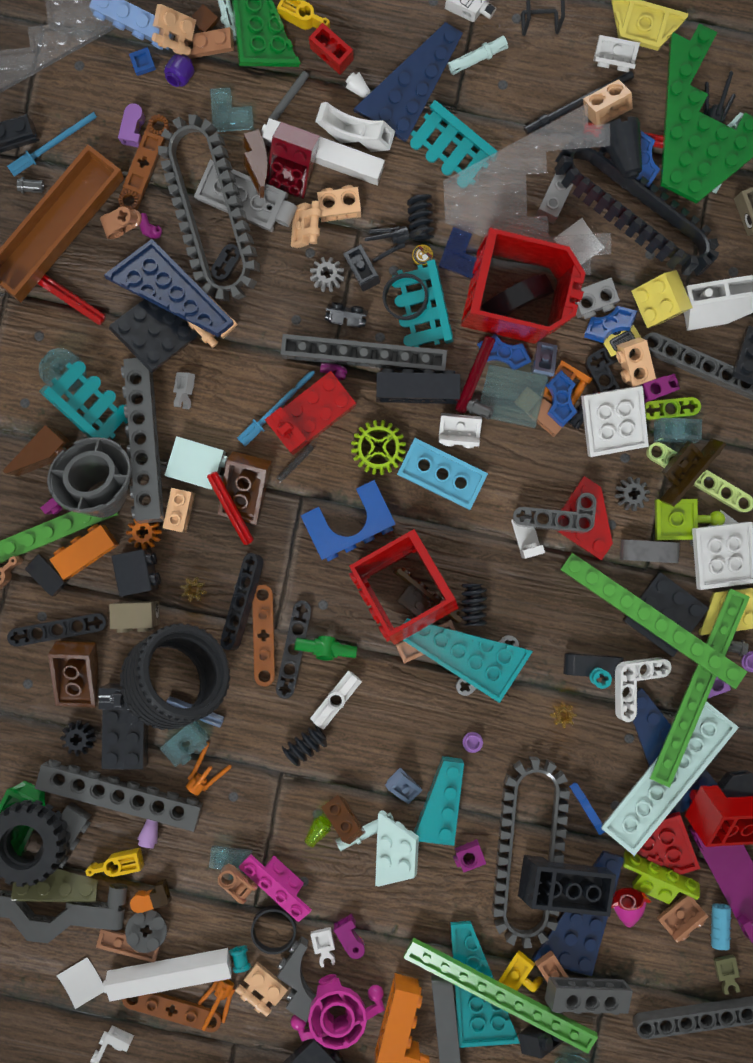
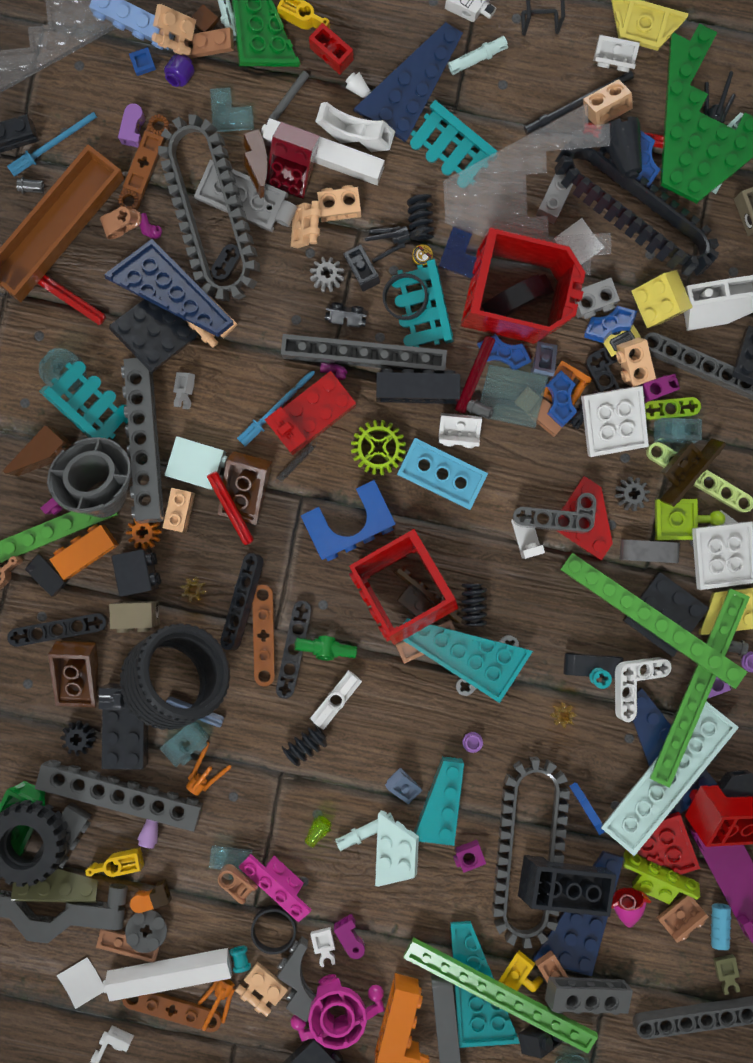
reddish brown brick [321,795,366,845] -> none

